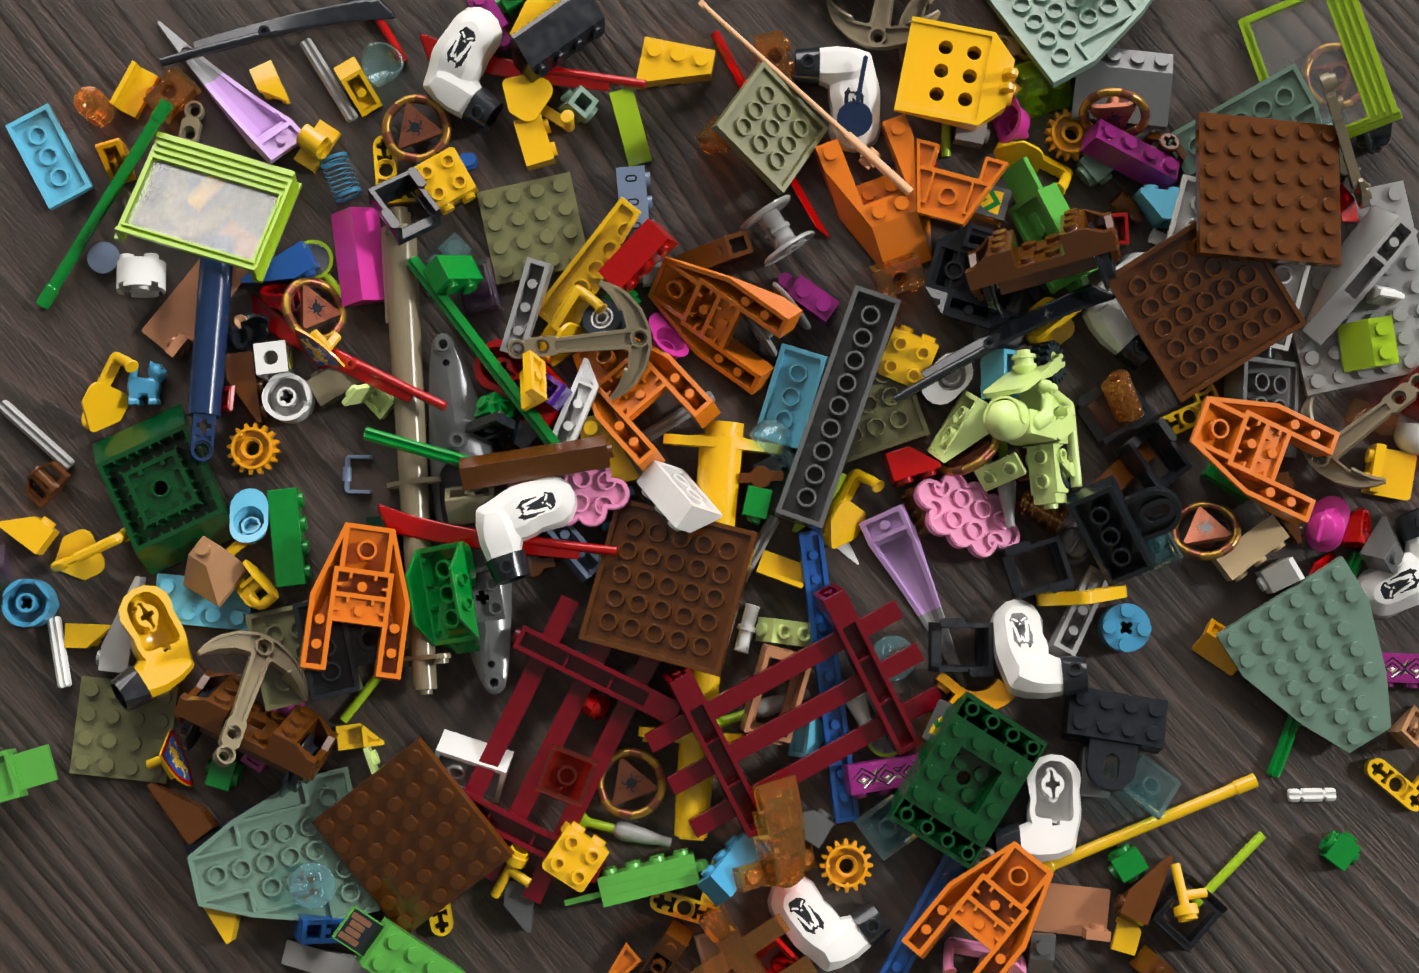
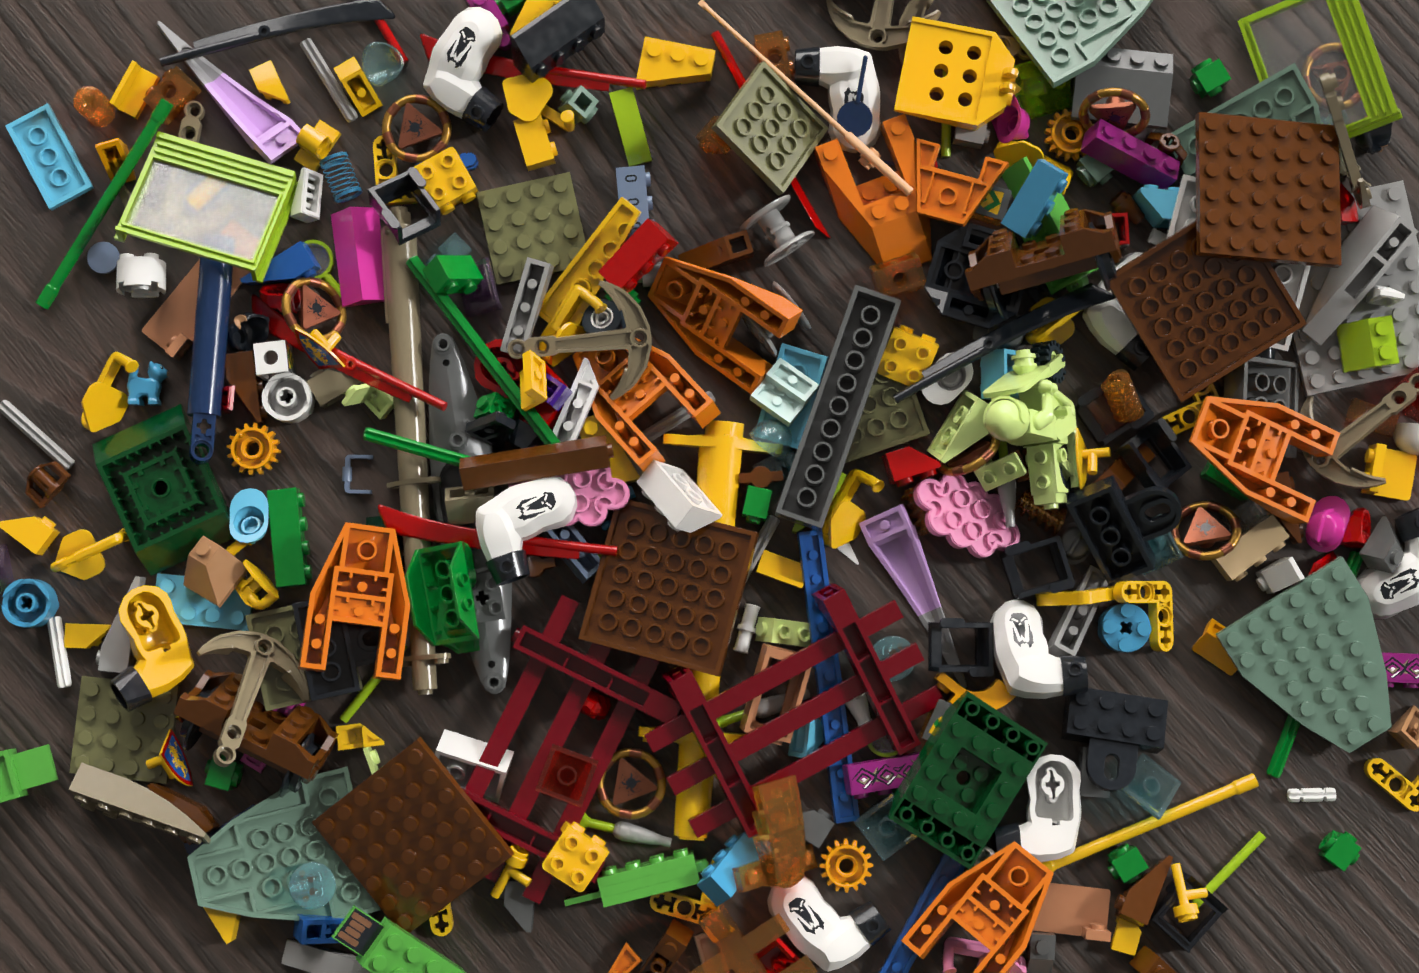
dark pink piece [648,312,689,360] -> none
magenta brick [778,272,840,326] -> none
none -> wedge [68,762,211,845]
none -> white slope [290,167,323,223]
none -> light aqua slope [750,358,819,427]
none -> dark azure brick [1001,159,1069,238]
none -> yellow shield [1075,428,1110,489]
none -> yellow beam [1113,581,1174,652]
none -> green brick [1189,58,1231,99]

